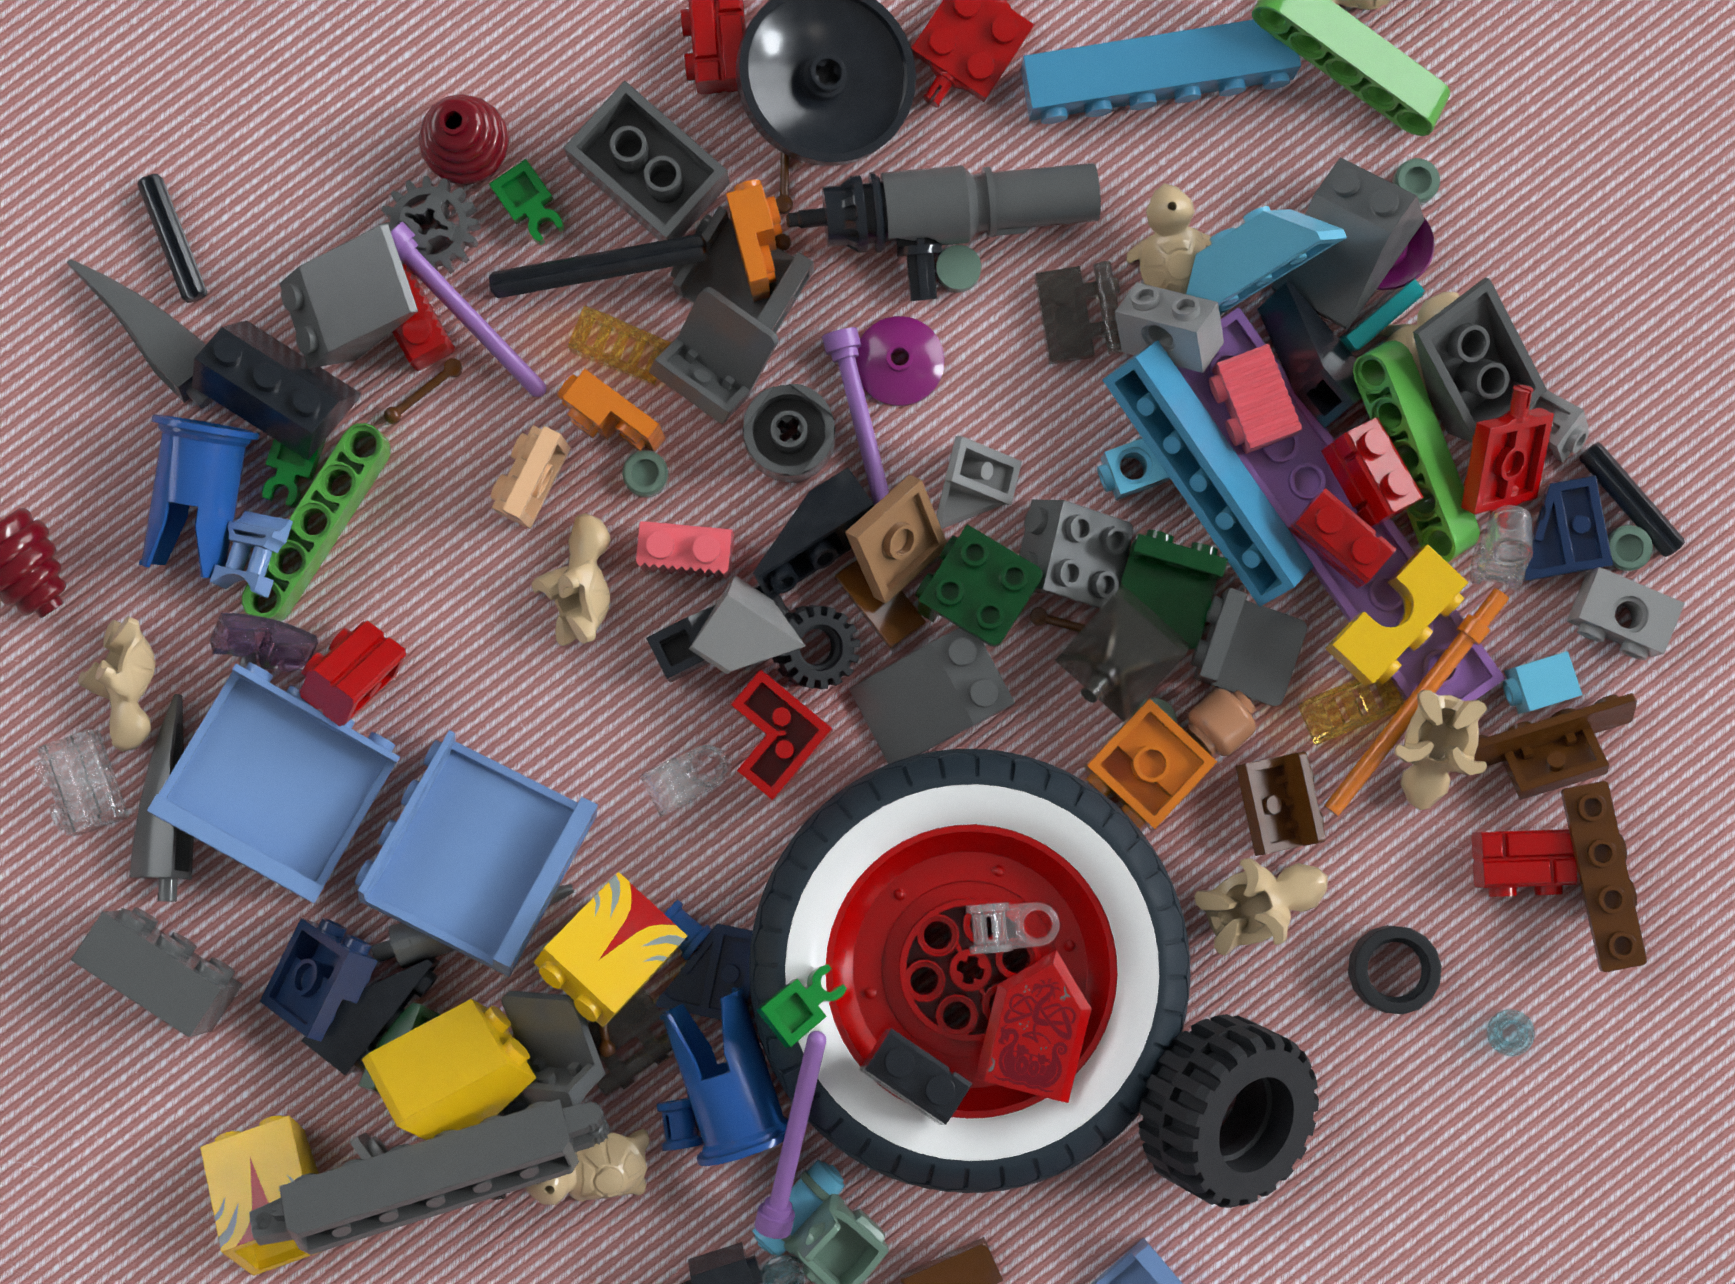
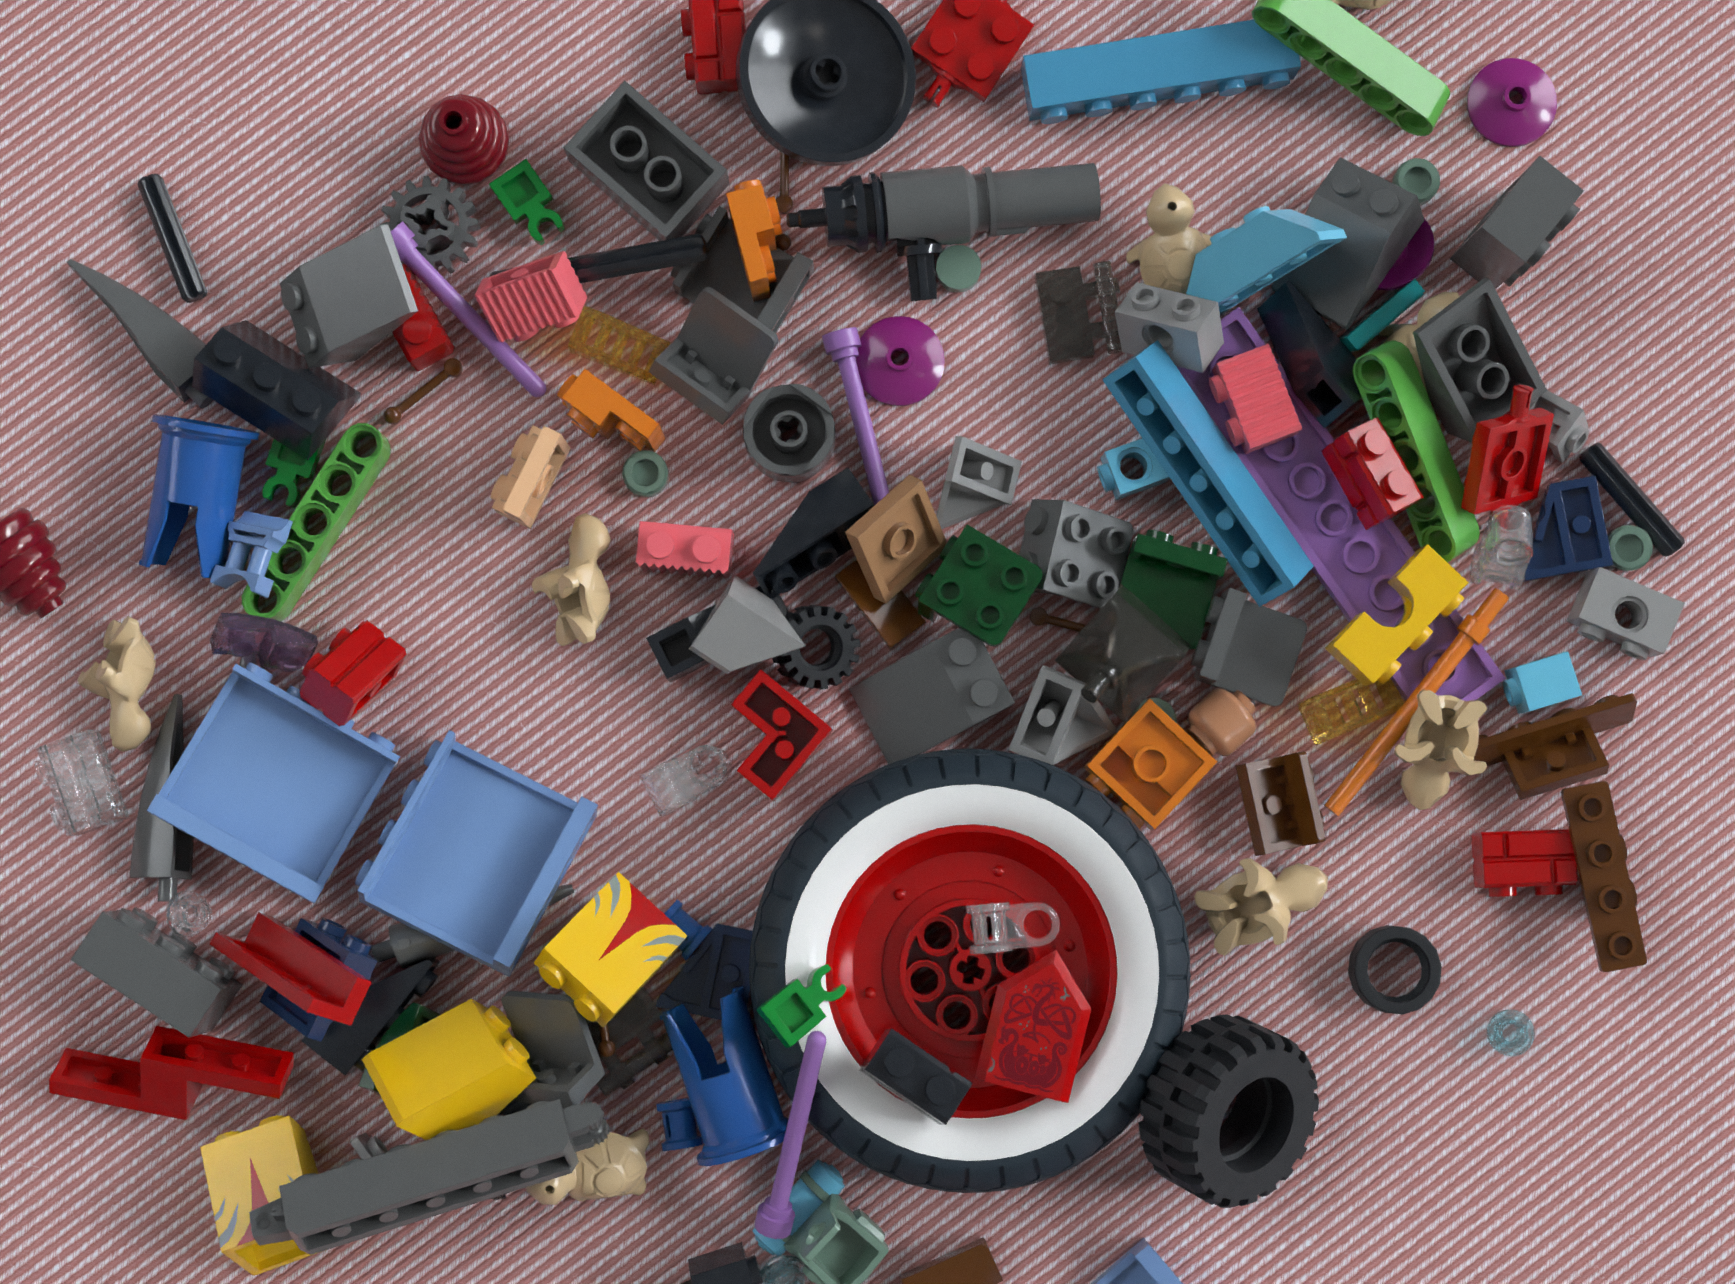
red brick [1288,488,1396,589] -> none
none -> red bracket [49,1026,294,1120]
none -> clear plate [166,891,212,937]
none -> red fence [209,912,372,1026]
none -> coral brick [475,251,587,343]
none -> light grey slope [1008,665,1118,765]
none -> dark grey brick [1450,156,1584,289]
none -> magenta dish [1467,58,1557,147]

